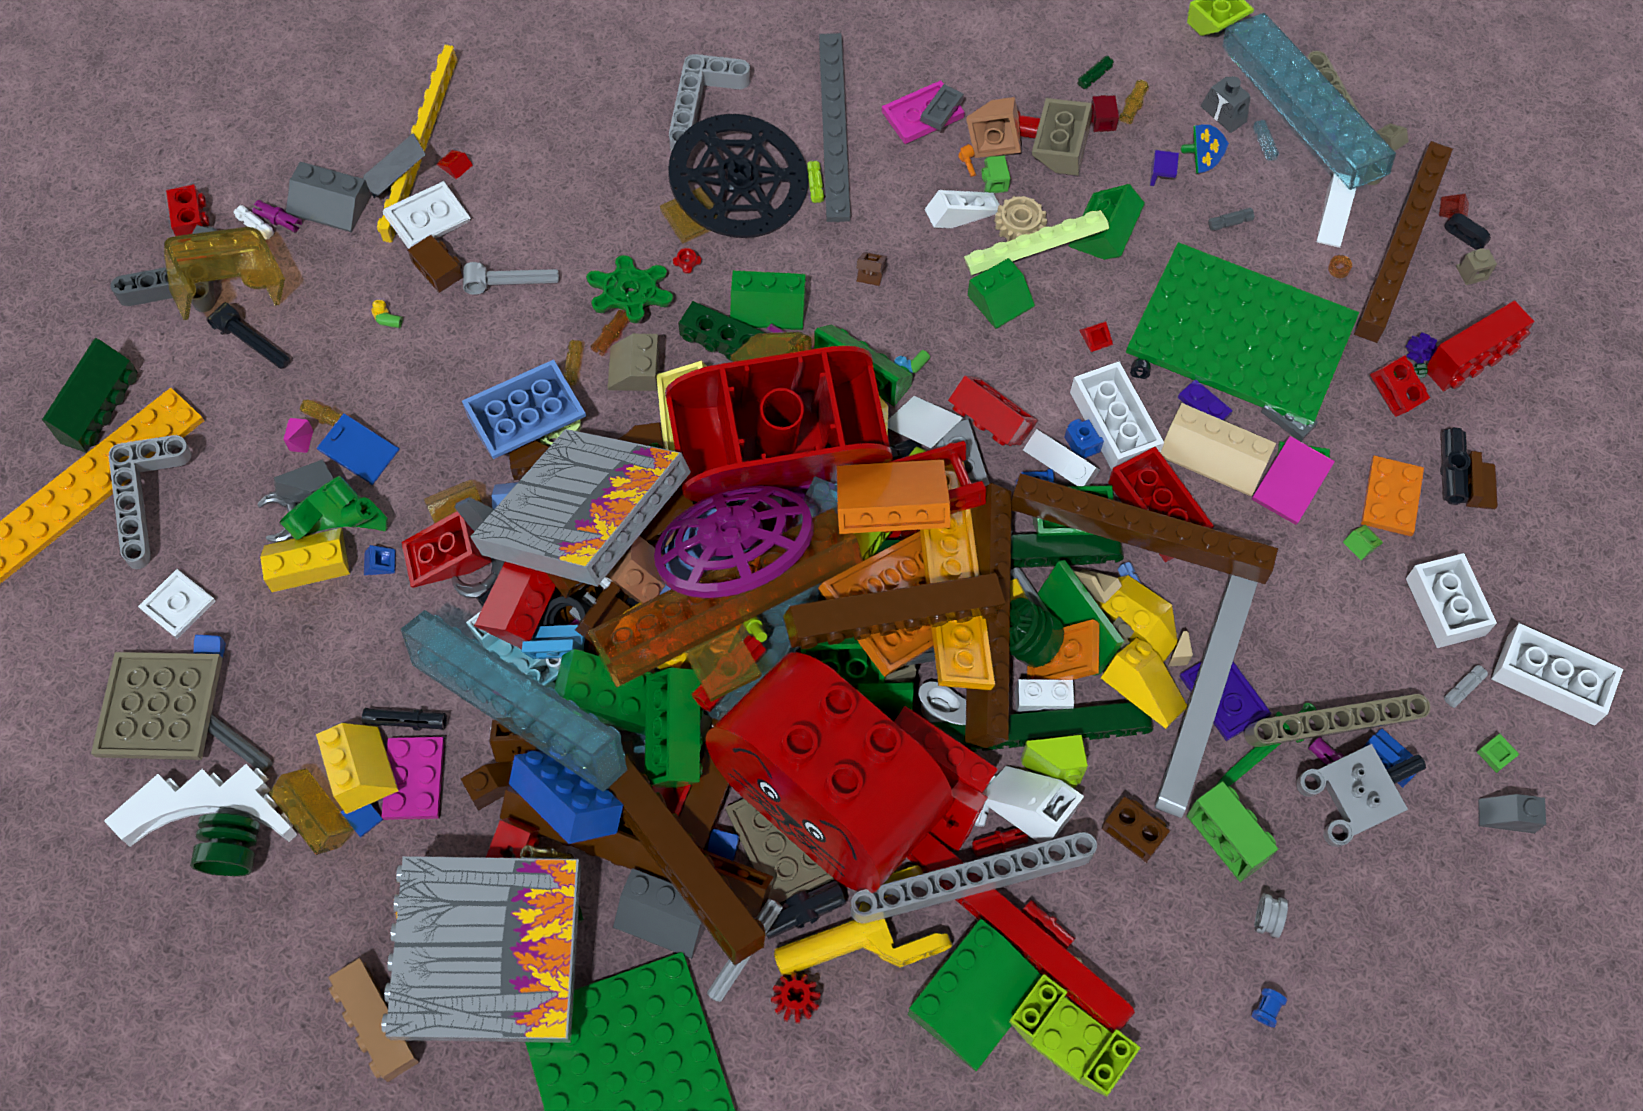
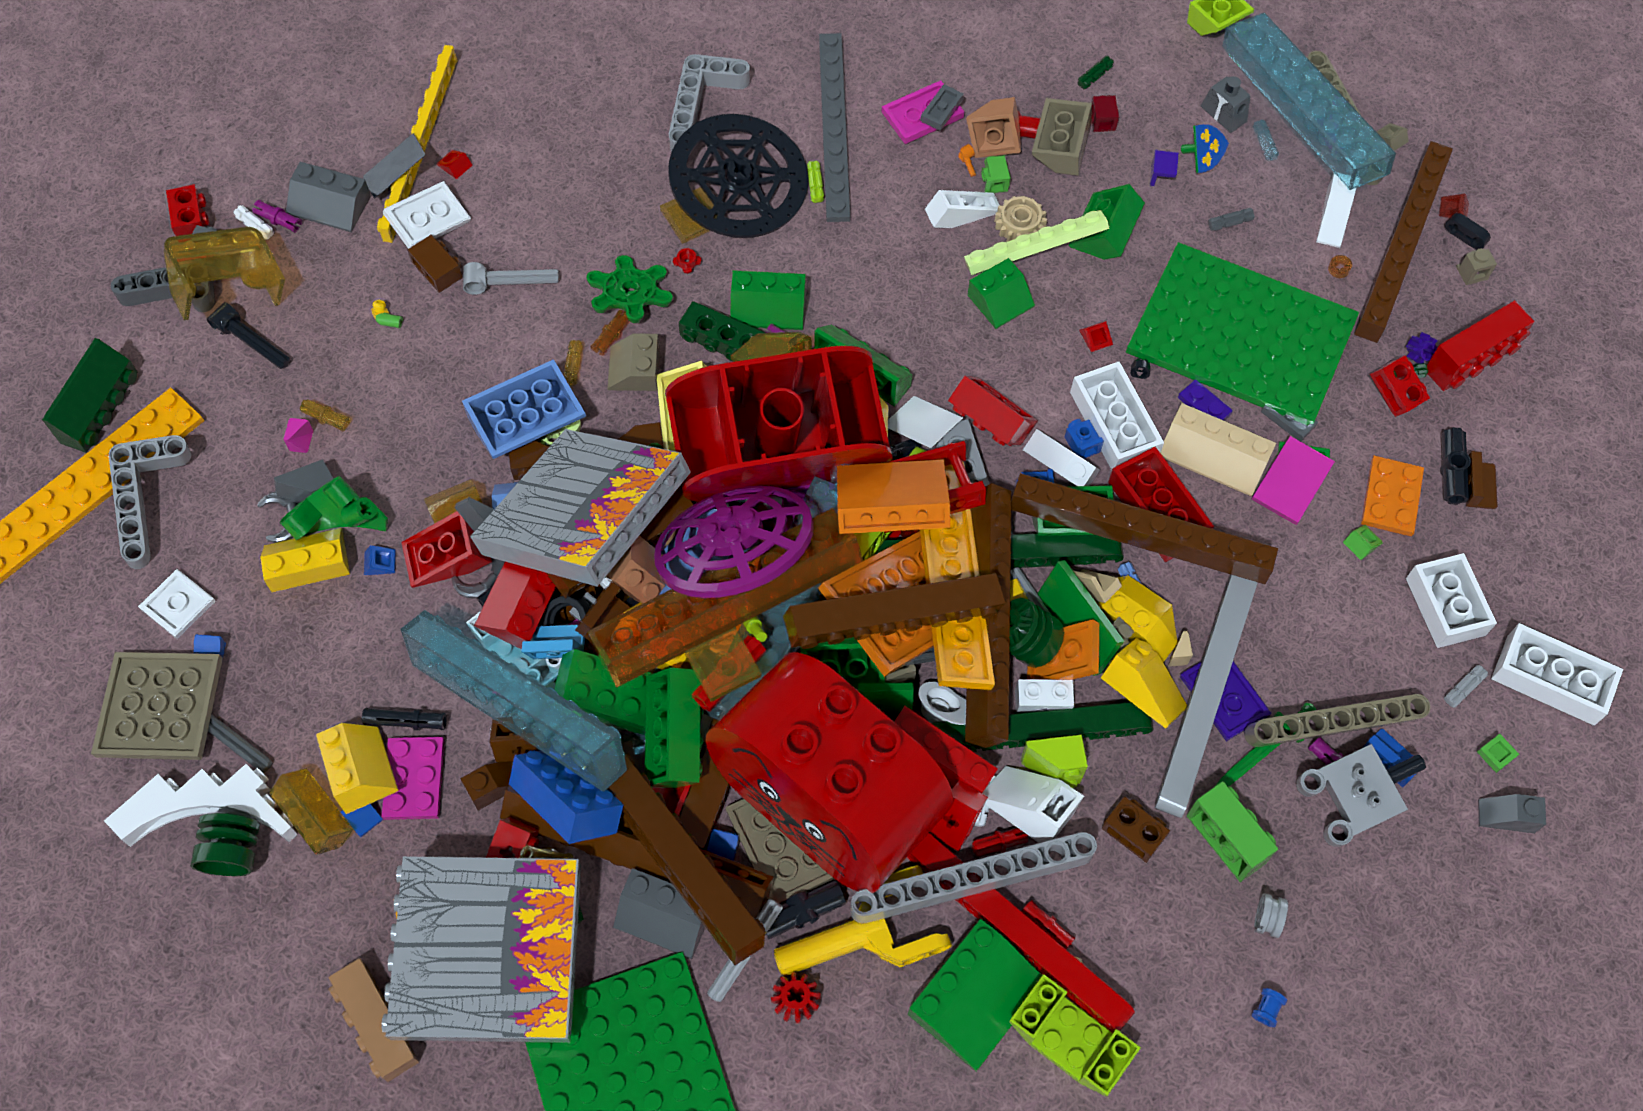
blue container [317,413,399,485] -> none
reddish brown slope [856,252,887,286] -> none
bright green arm [894,350,930,373] -> none
clear yellow pin [1119,80,1149,124] -> none

